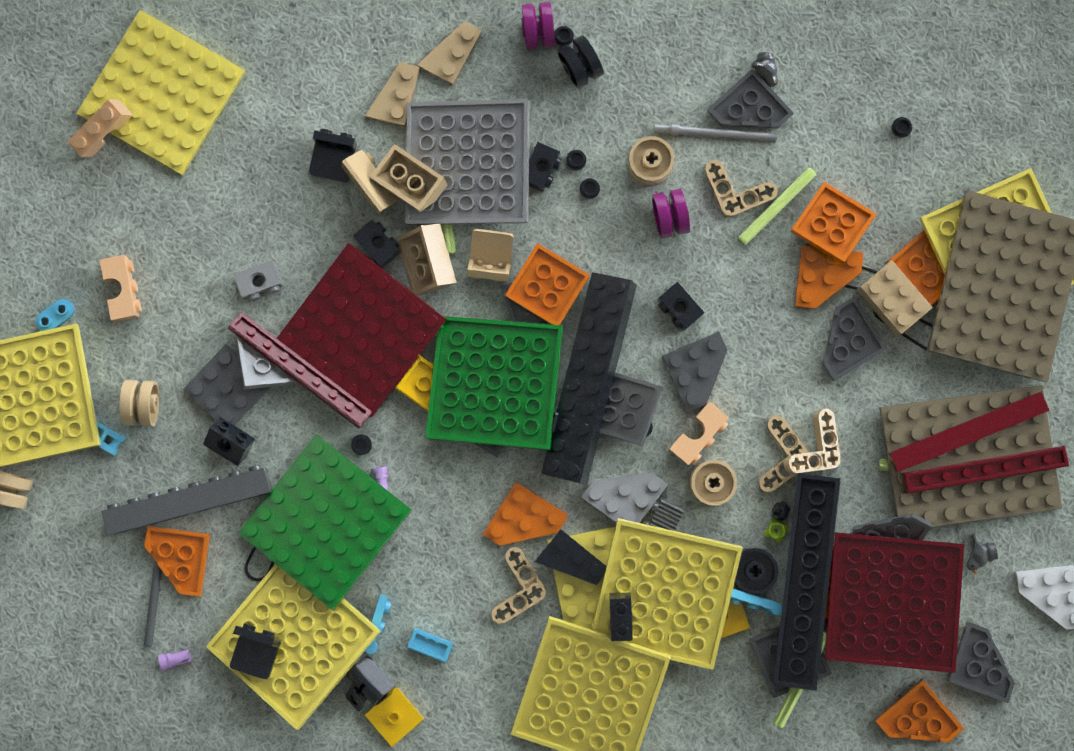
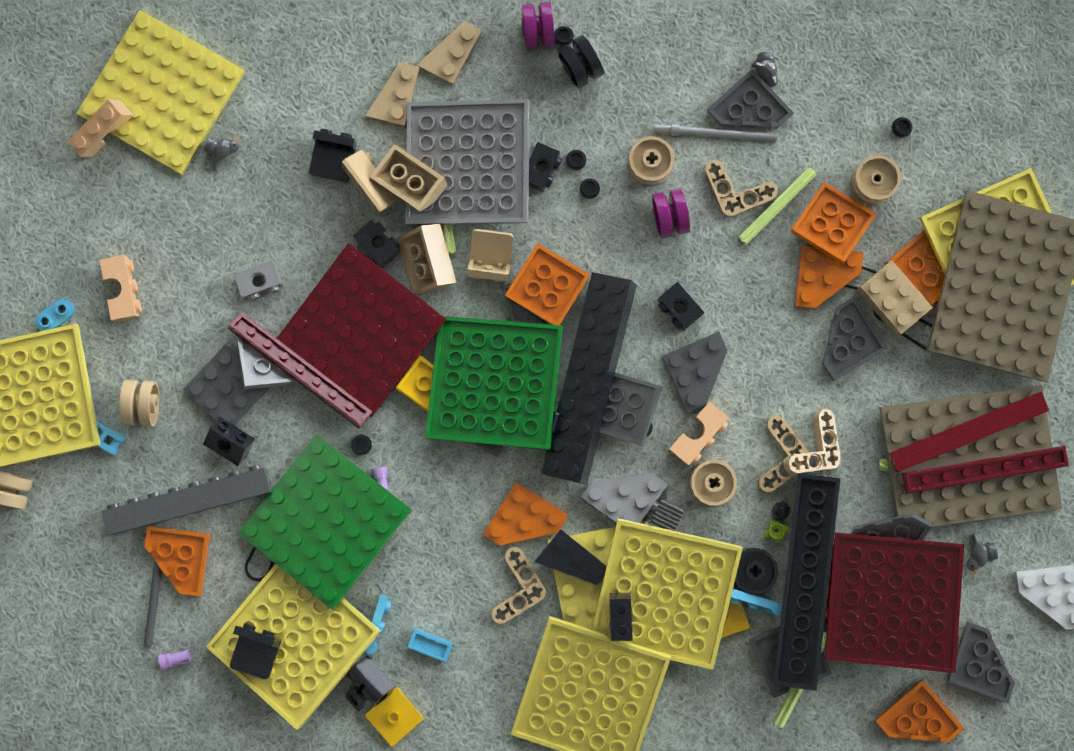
none -> dark grey animal [203,137,239,171]
none -> tan wheel [850,155,901,205]

